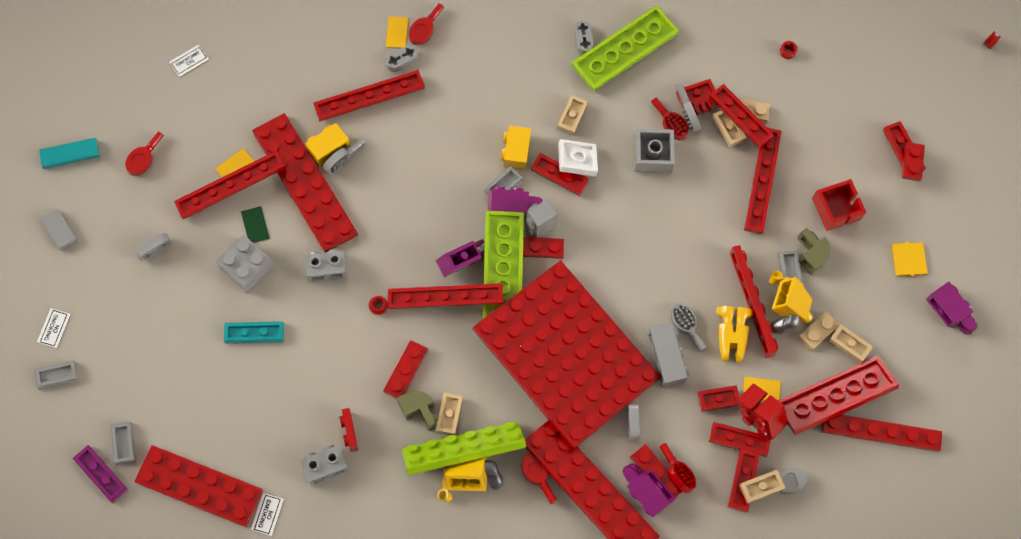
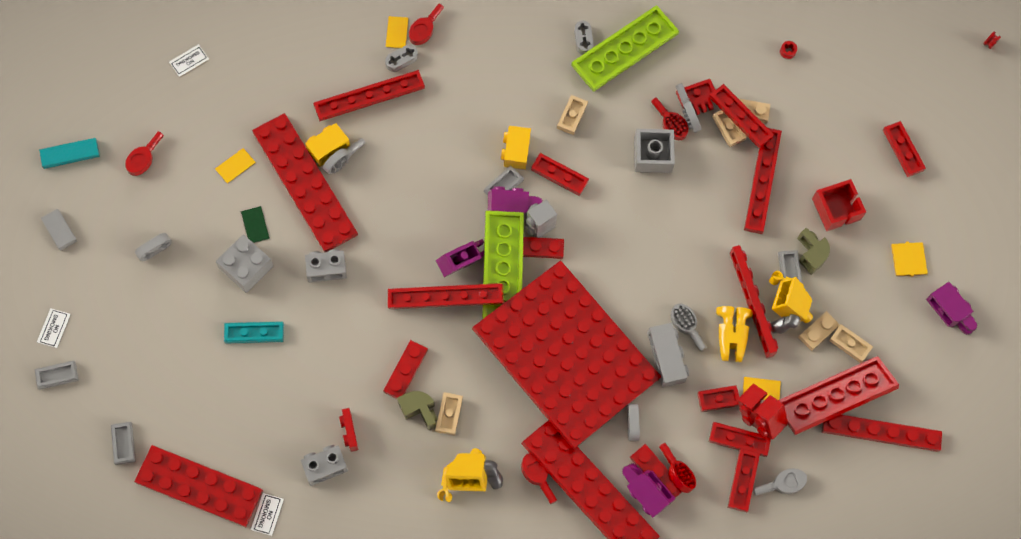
magenta tile [73,445,128,503] -> none
red plate [174,150,286,220] -> none
red plate [369,296,388,315] -> none
lime plate [401,421,526,475] -> none
white plate [558,139,598,177] -> none
tan plate [739,470,785,504] -> none
red plate [902,142,925,182] -> none

